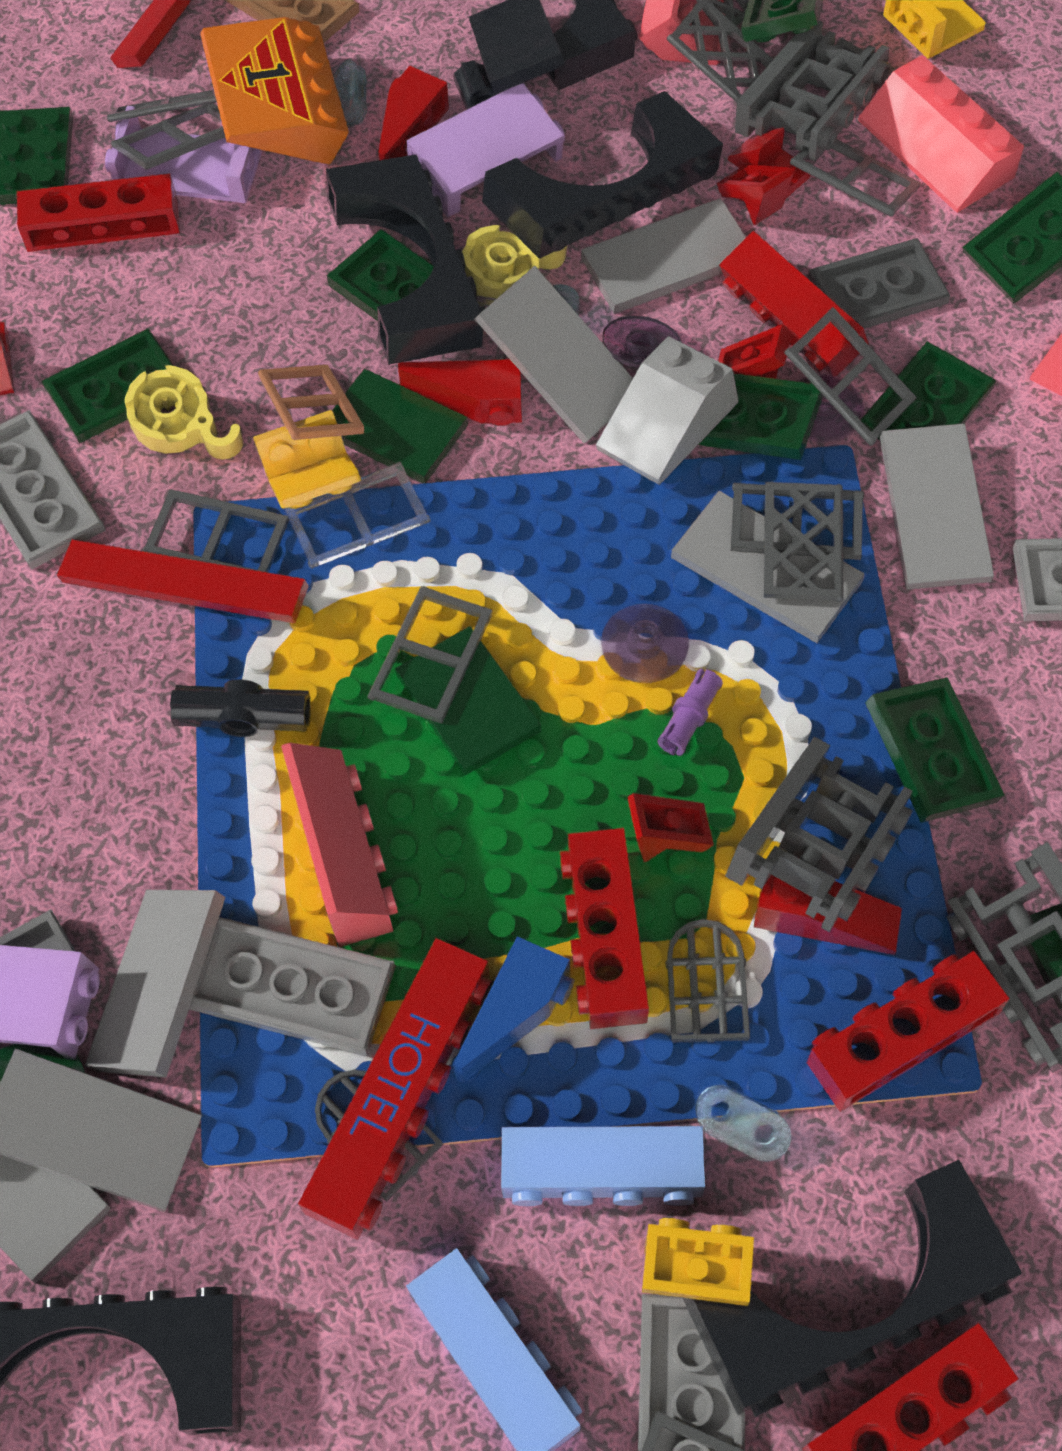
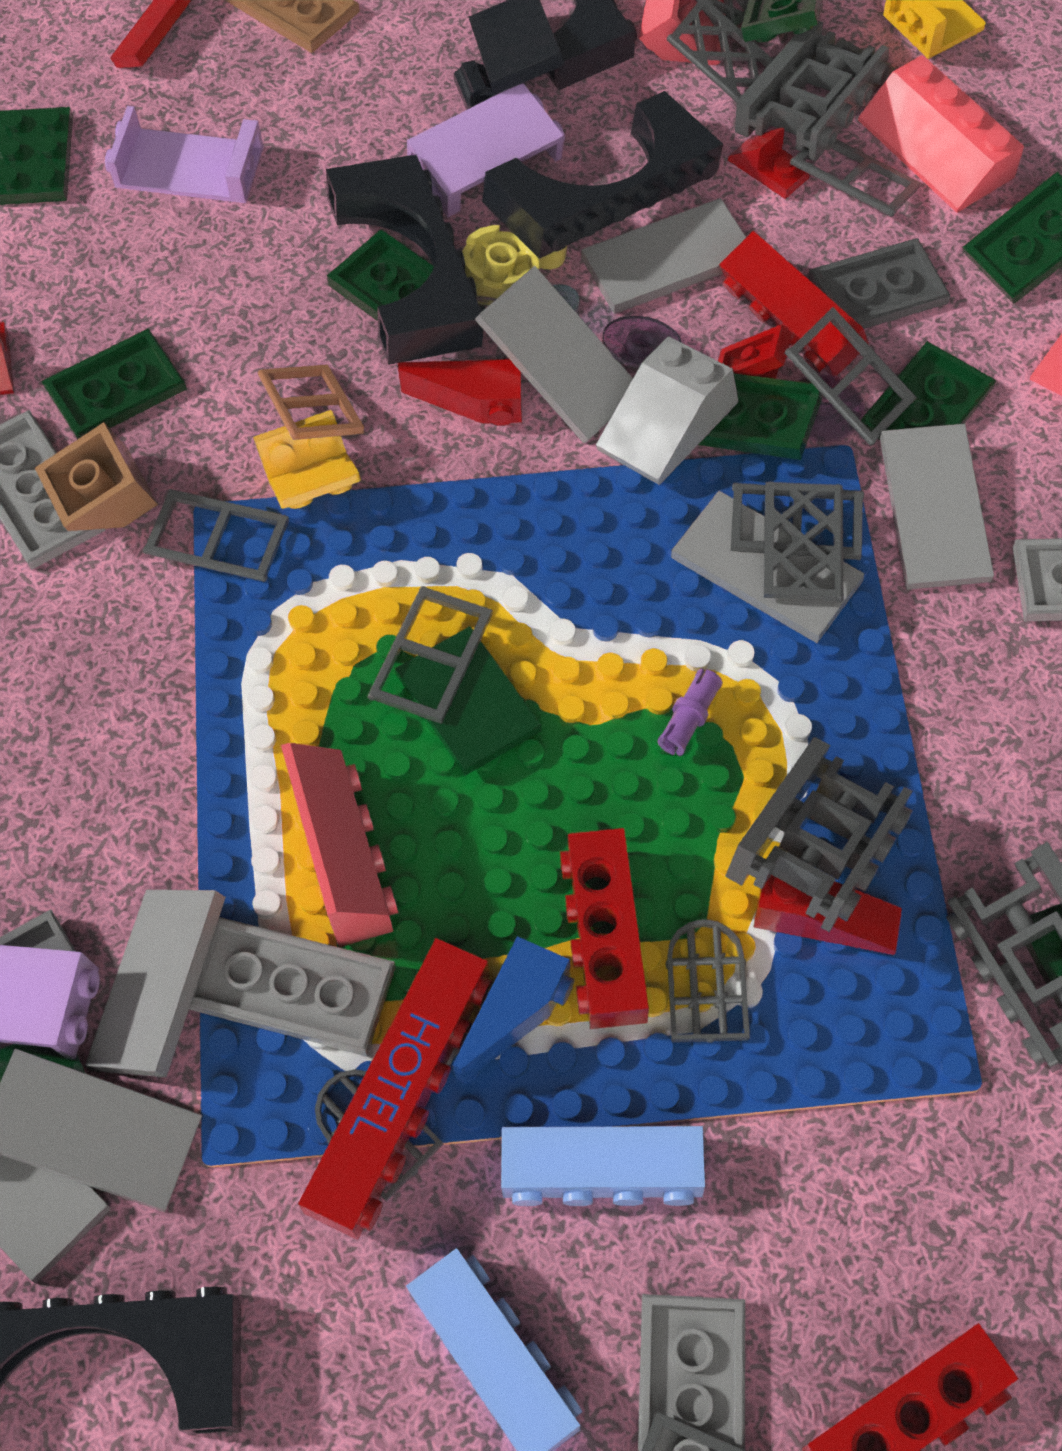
red brick [17,173,180,252] -> none
red tile [57,539,309,624] -> none
dark grey window [107,89,217,122] -> none
dark grey window [111,103,225,170] -> none
light yellow piece [125,365,243,460] -> none
black piece [170,679,311,737] -> none
orange slope [200,17,349,164] -> none
clear window [284,462,431,569] -> none
dark green tile [332,368,468,483] -> none
clear light blue plate [333,59,368,129] -> none
red slope [378,66,449,160] -> none
clear purple dish [601,604,689,683] -> none
red slope [627,793,714,862] -> none
yellow bracket [642,1218,754,1306] -> none
black arch [682,1159,1022,1418] -> none
clear light blue plate [695,1085,791,1162] -> none
red slope [716,164,793,225] -> none
red brick [807,951,1010,1112] -> none
dark green plate [865,677,1005,823] -> none
none -> medium nougat slope [35,422,158,531]

